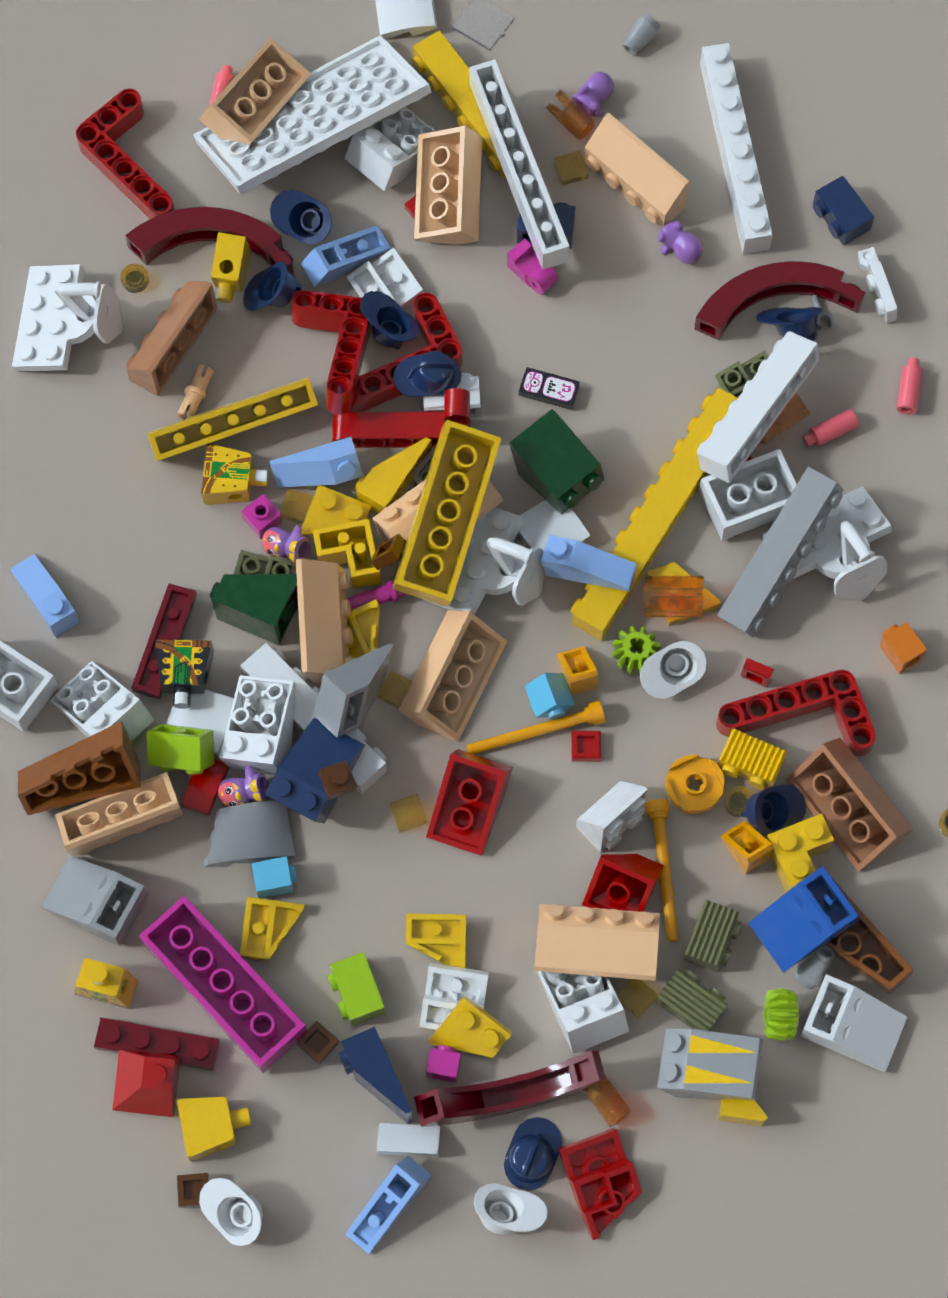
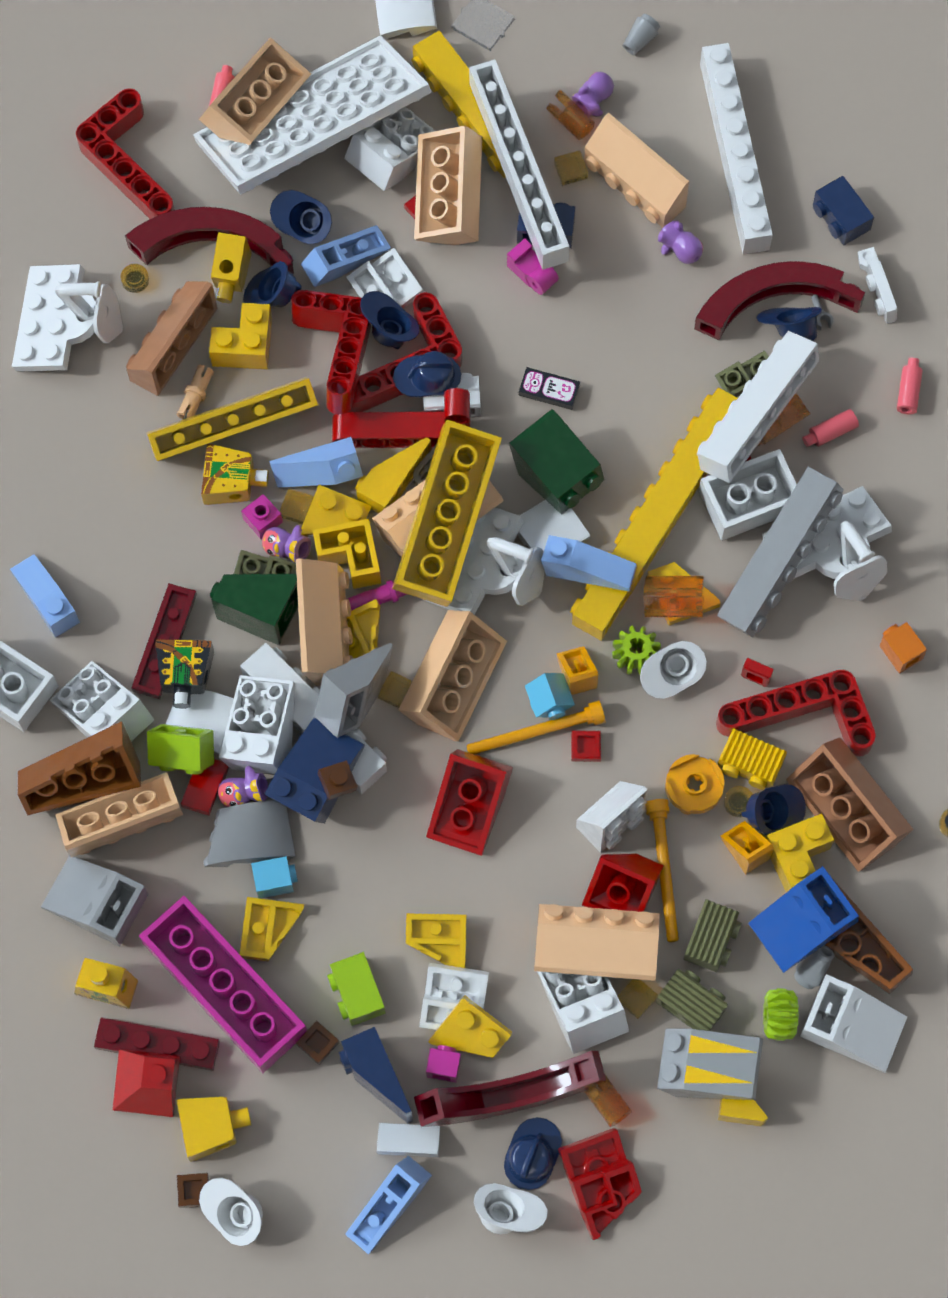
reddish brown plate [370,534,406,570] -> none
clear yellow tile [390,794,427,833] -> none
none -> yellow brick [209,303,272,369]

